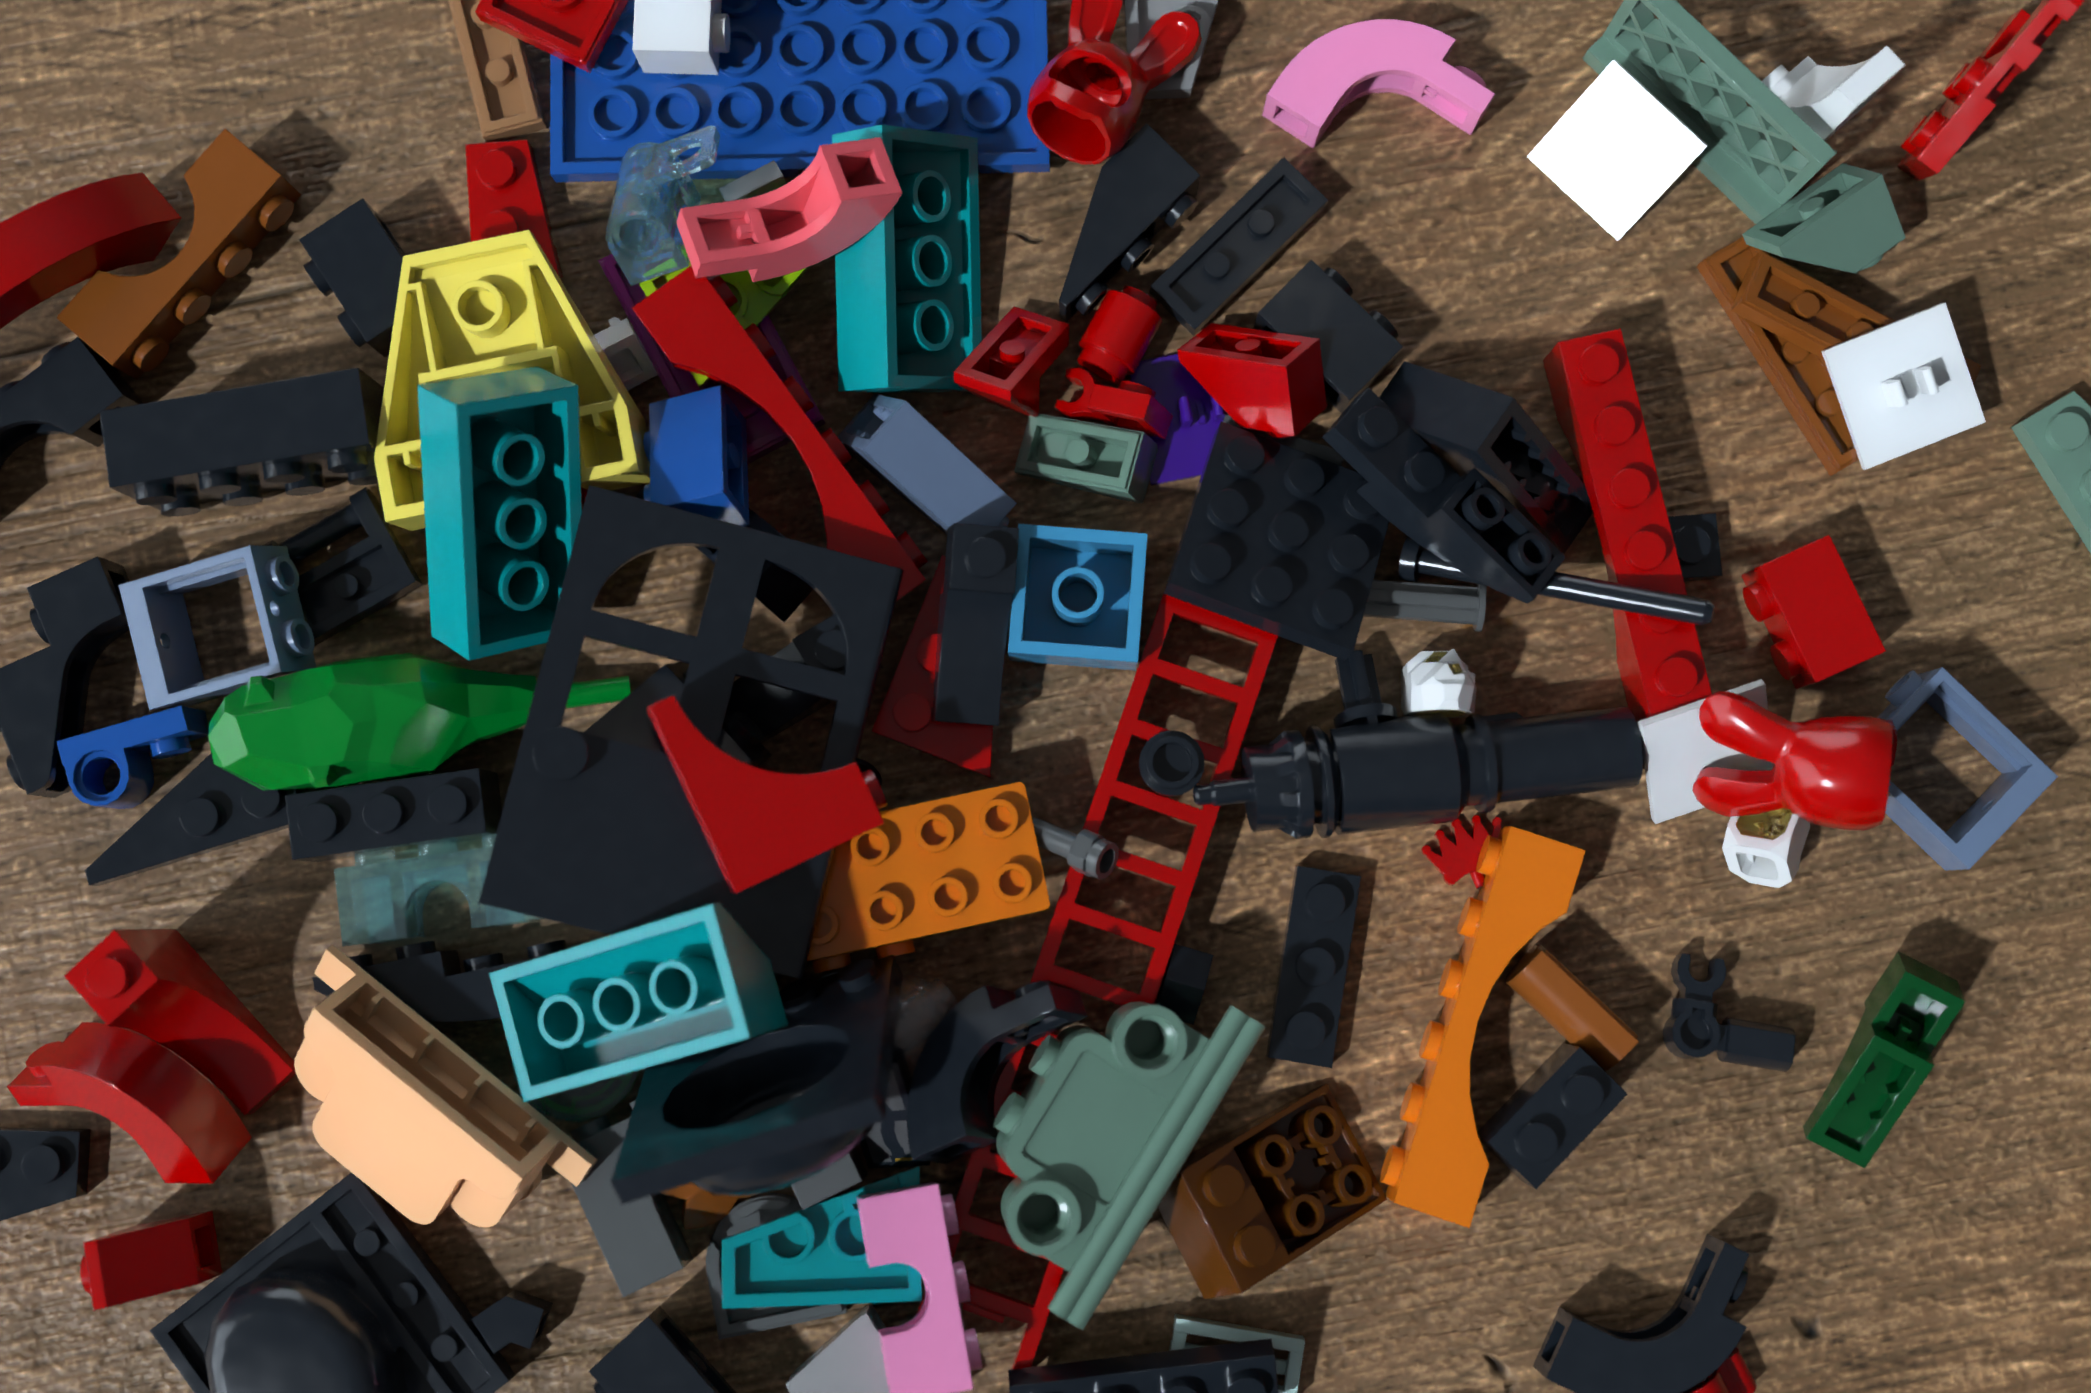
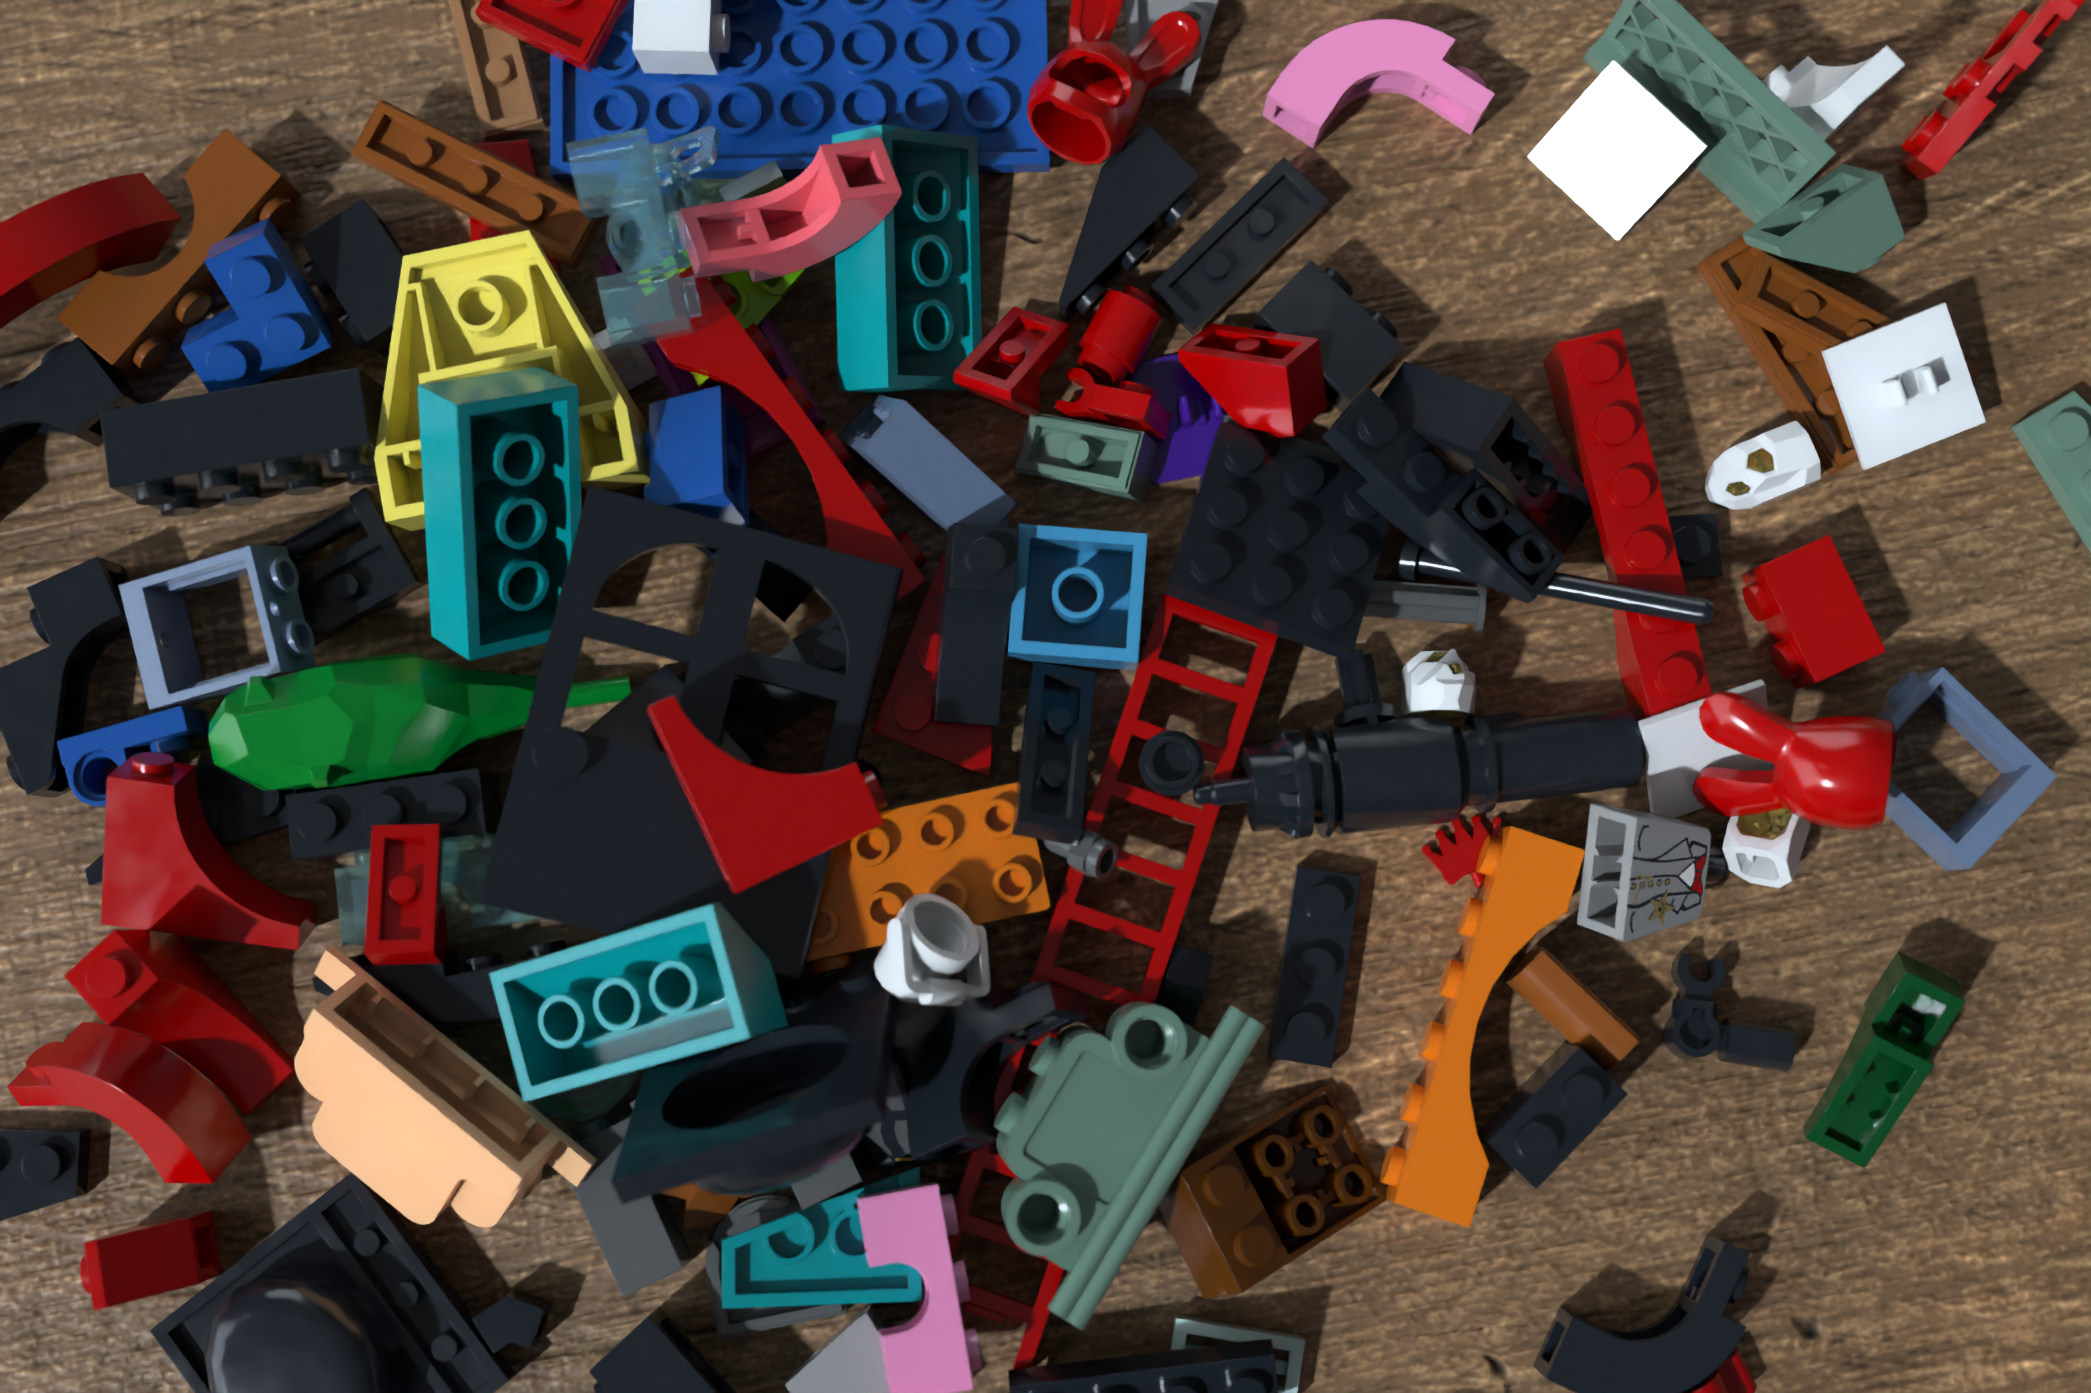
none -> red arch [101,752,318,950]
none -> blue brick [181,217,335,393]
none -> dark orange tile [350,99,606,270]
none -> red plate [364,824,447,965]
none -> clear light blue arch [566,128,702,349]
none -> white piece [874,893,990,1006]
none -> black plate [1012,661,1096,846]
none -> light grey torso [1577,803,1725,941]
none -> white rock [1704,421,1821,510]

